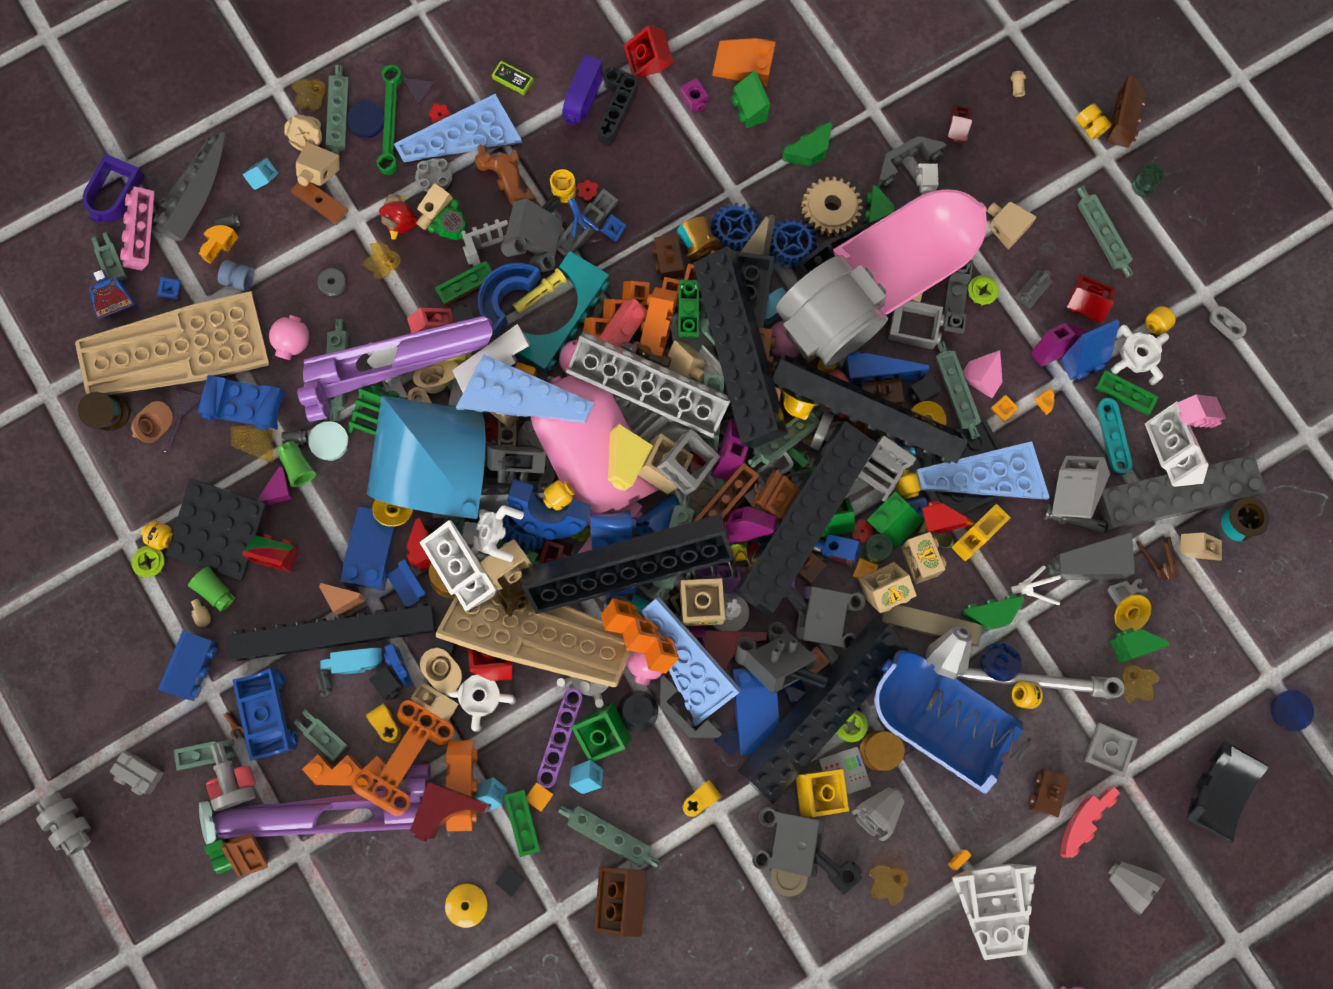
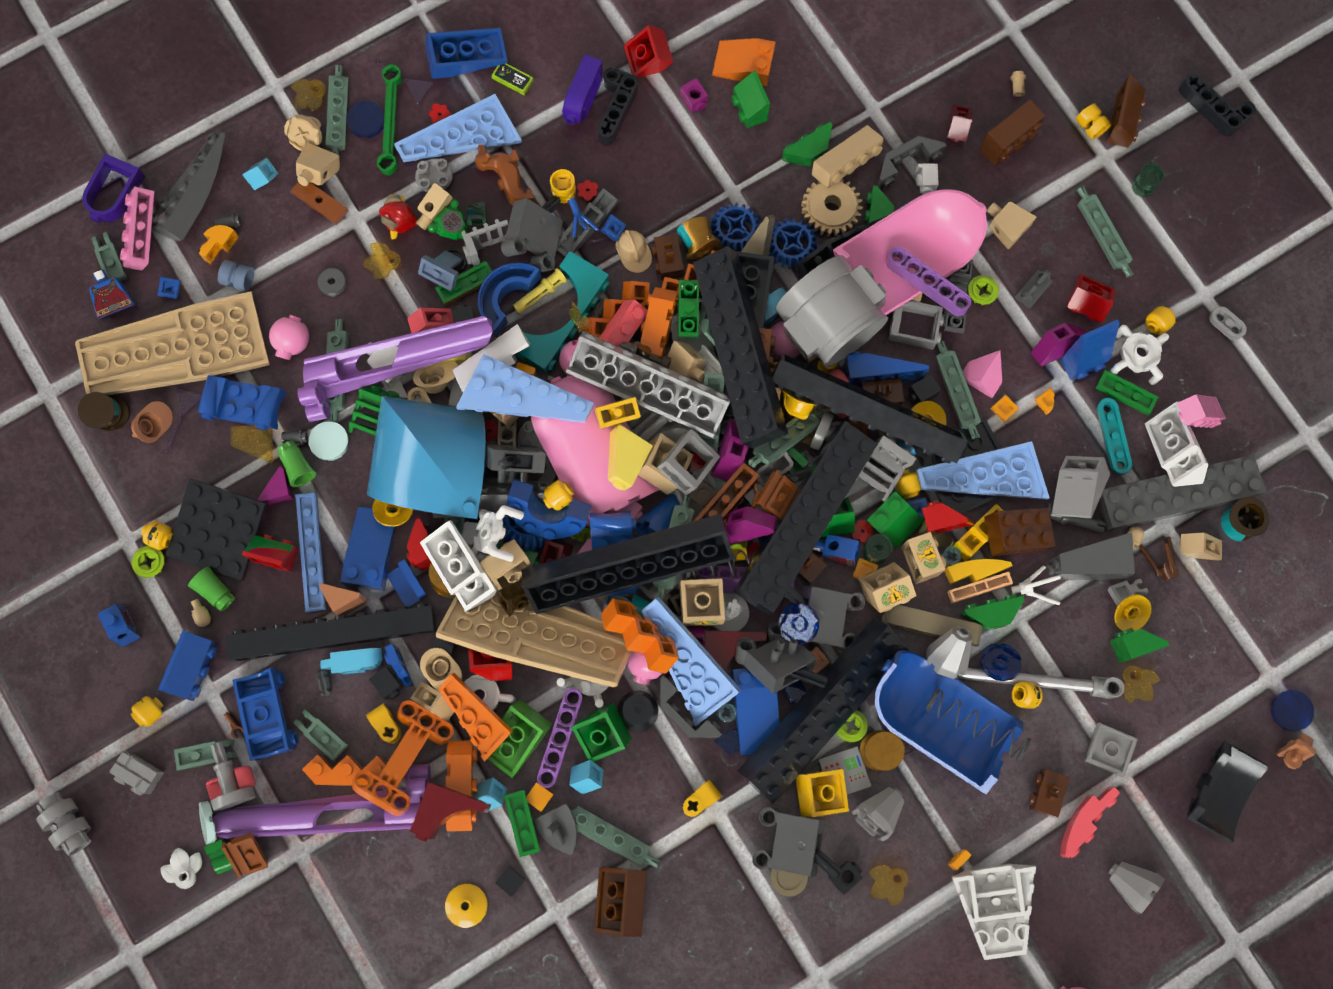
none -> blue torso [98,604,141,647]
none -> yellow head [130,696,163,727]
none -> white plate [161,848,202,889]
none -> medium blue tile [295,492,327,613]
none -> sand blue piece [418,248,467,291]
none -> blue slope [425,28,508,79]
none -> orange wing [438,673,513,762]
none -> clear green slope [466,202,487,225]
none -> bright green slope [480,699,552,779]
none -> dark grey shield [532,803,577,855]
none -> clear yellow plate [569,301,592,334]
none -> yellow brick [594,397,641,429]
none -> tan piece [615,230,652,273]
none -> clear light blue bush [716,703,737,722]
none -> clear blue tile [779,603,819,644]
none -> tan brick [812,125,884,188]
none -> medium lavender beam [886,247,971,316]
none -> clear light blue bush [940,547,961,567]
none -> yellow slope [944,559,1013,585]
none -> light nougat piece [947,572,1013,604]
none -> reddish brown brick [980,100,1046,166]
none -> reddish brown brick [984,508,1056,556]
none -> tan cylinder [1128,526,1144,550]
none -> black beam [1179,73,1256,137]
none -> nougat hips [1276,733,1316,769]

